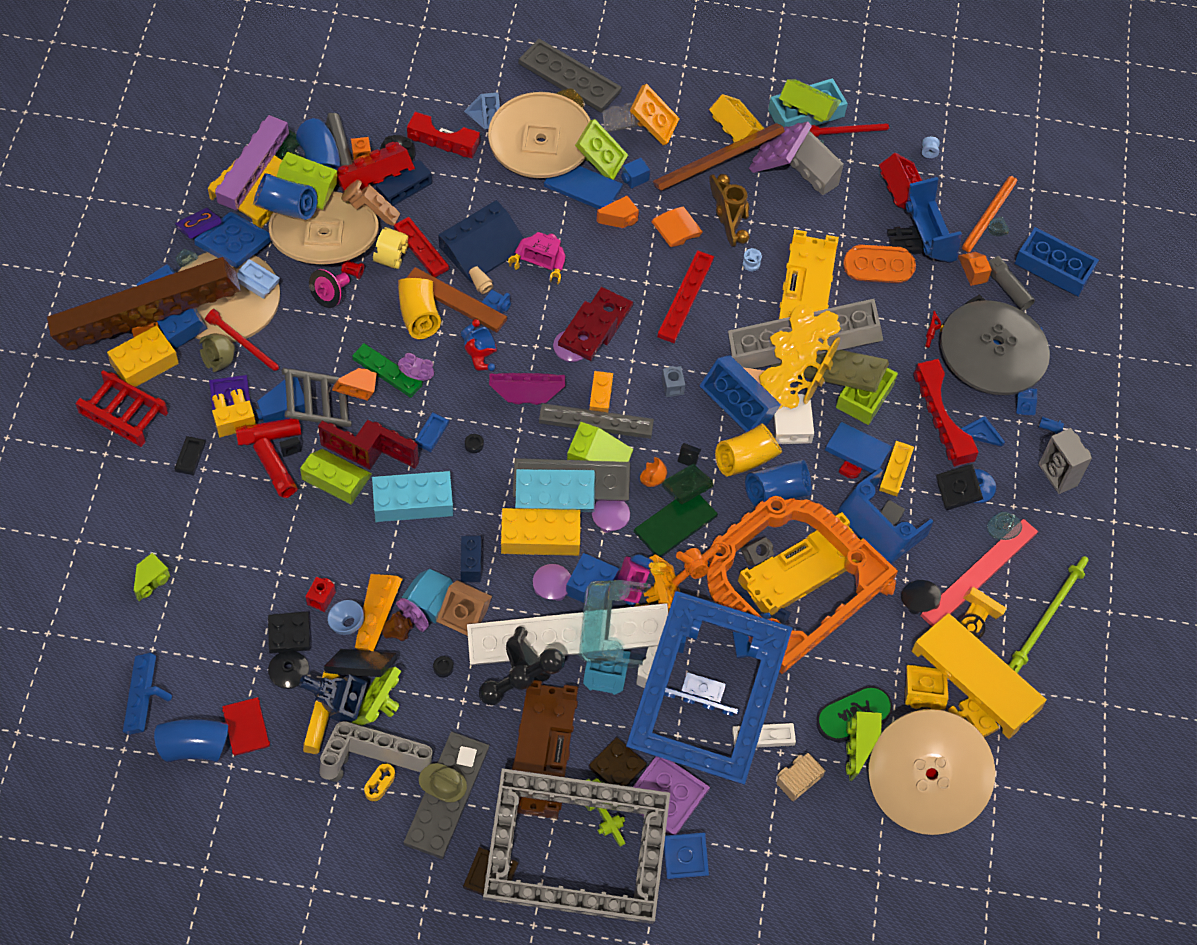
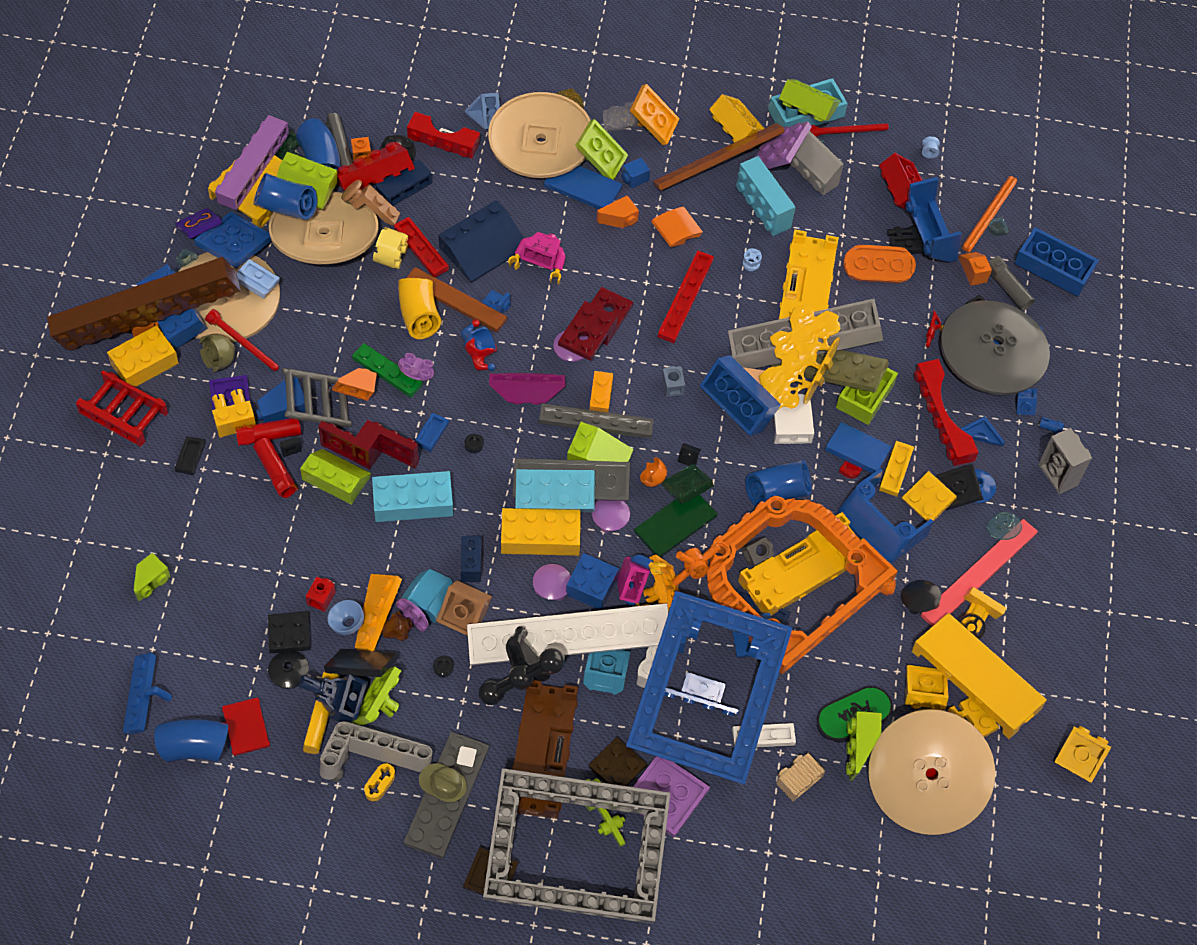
piece [309,269,350,308] -> none
red bush [341,260,365,279] -> none
tan cone [469,266,493,294] -> none
dark grey plate [518,39,622,113] -> none
clear light blue windscreen [579,580,651,668] -> none
blue plate [664,833,709,879] -> none
pearl gold piece [709,174,750,246] -> none
yellow brick [715,423,782,476] -> none
dark grey slope [881,500,905,527] -> none
lime bar [1008,556,1088,673] -> none
none -> medium azure brick [736,156,795,236]
none -> yellow plate [902,471,957,522]
none -> yellow plate [1054,726,1111,783]

